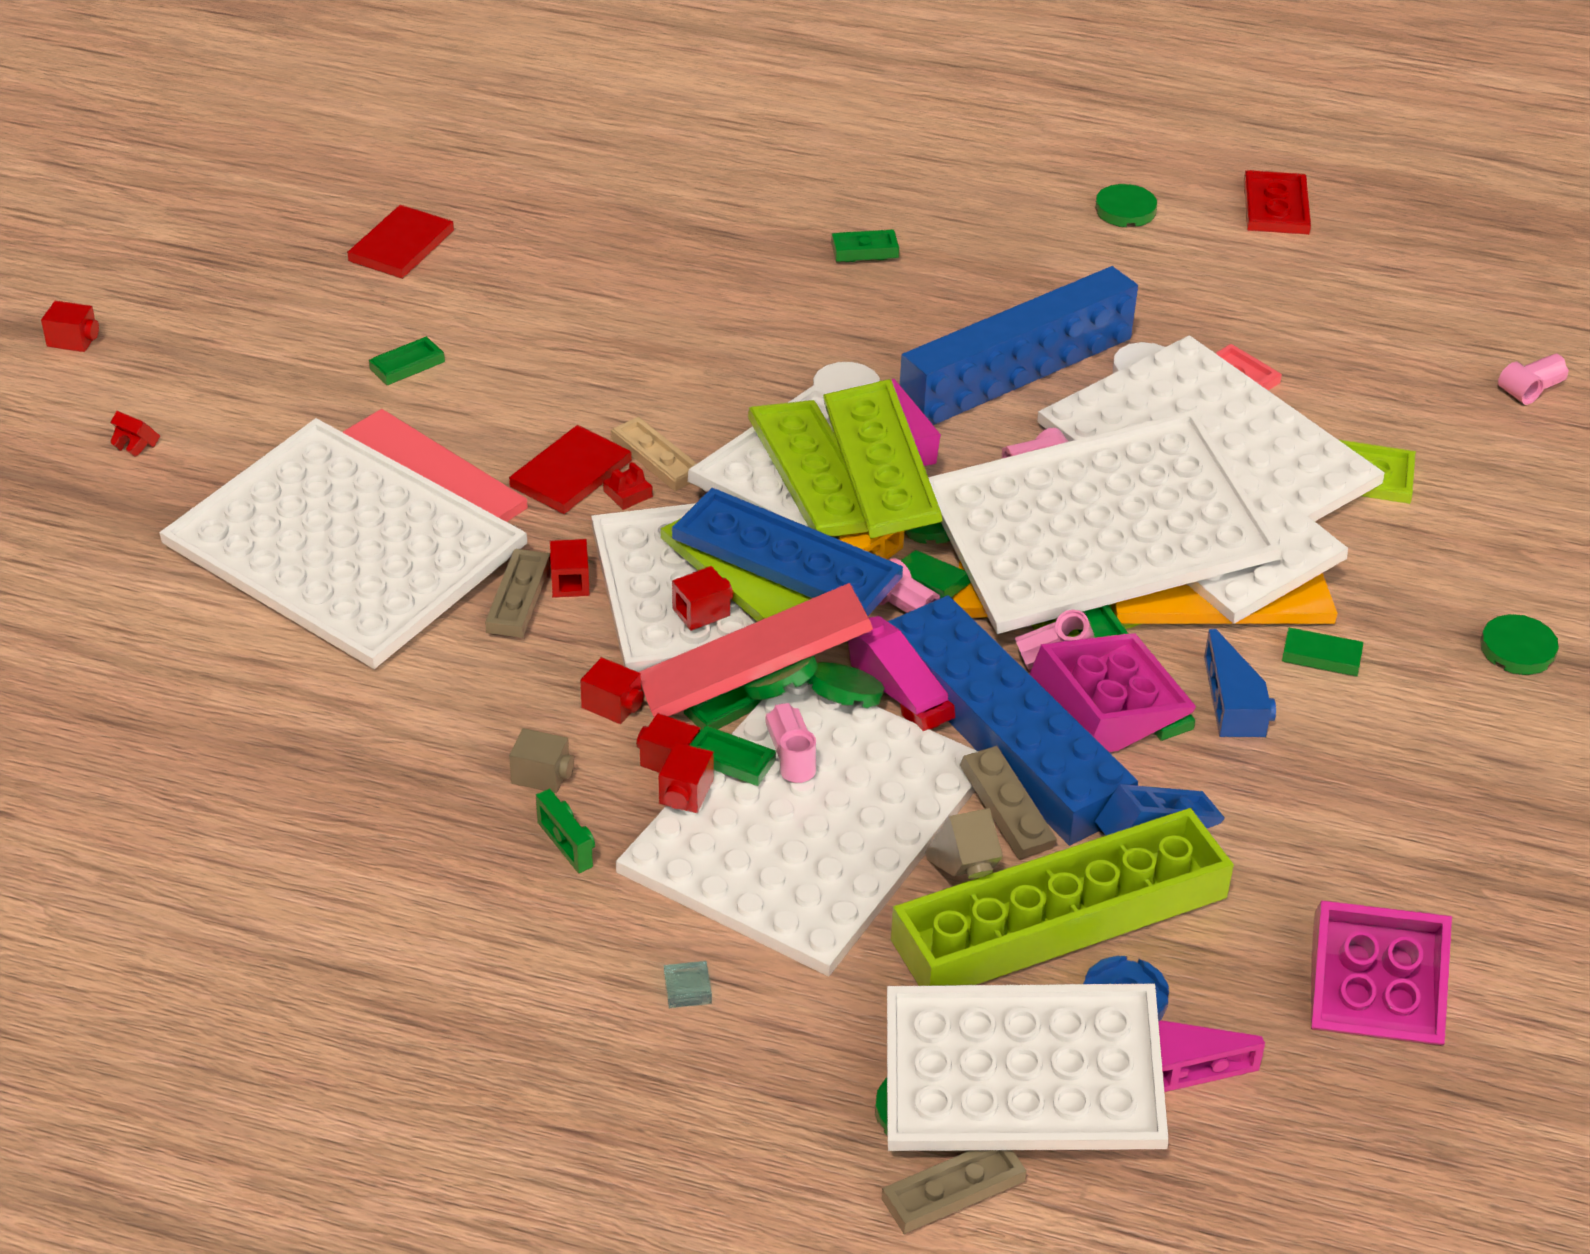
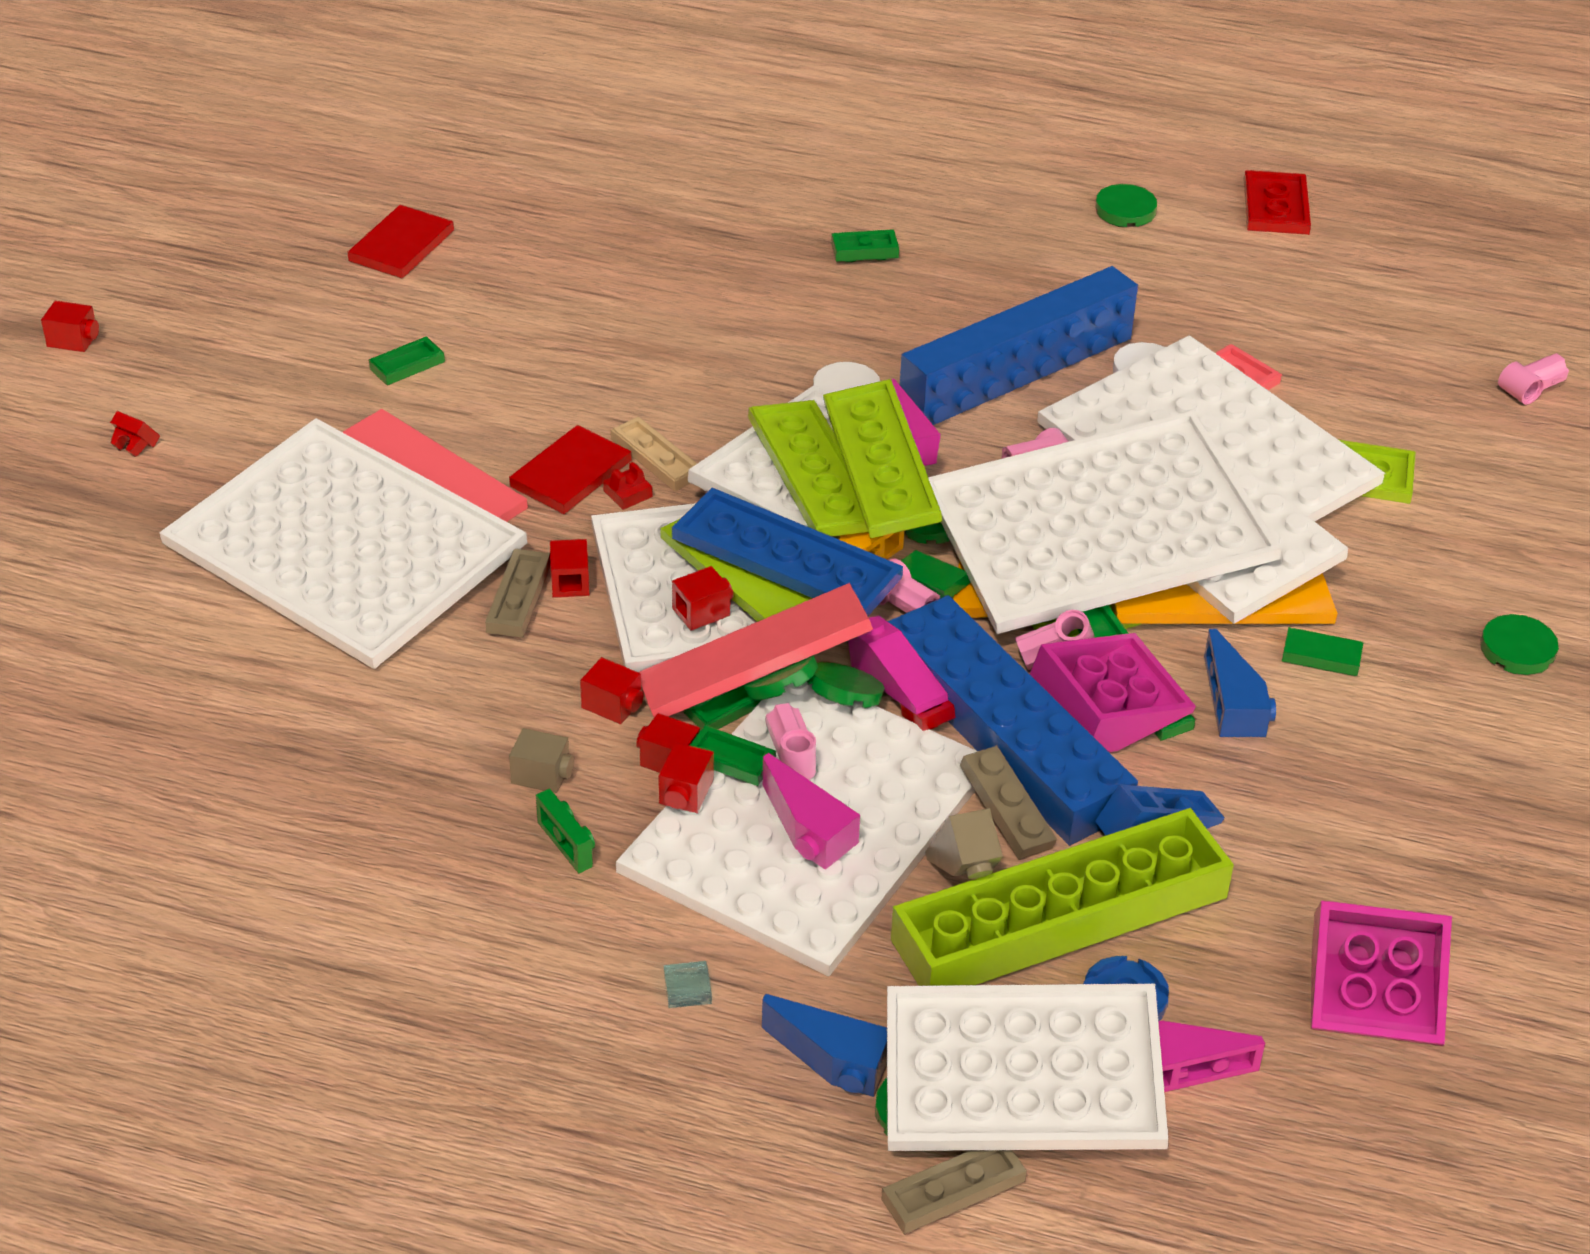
none -> blue slope [762,994,887,1097]
none -> dark pink slope [763,753,860,870]

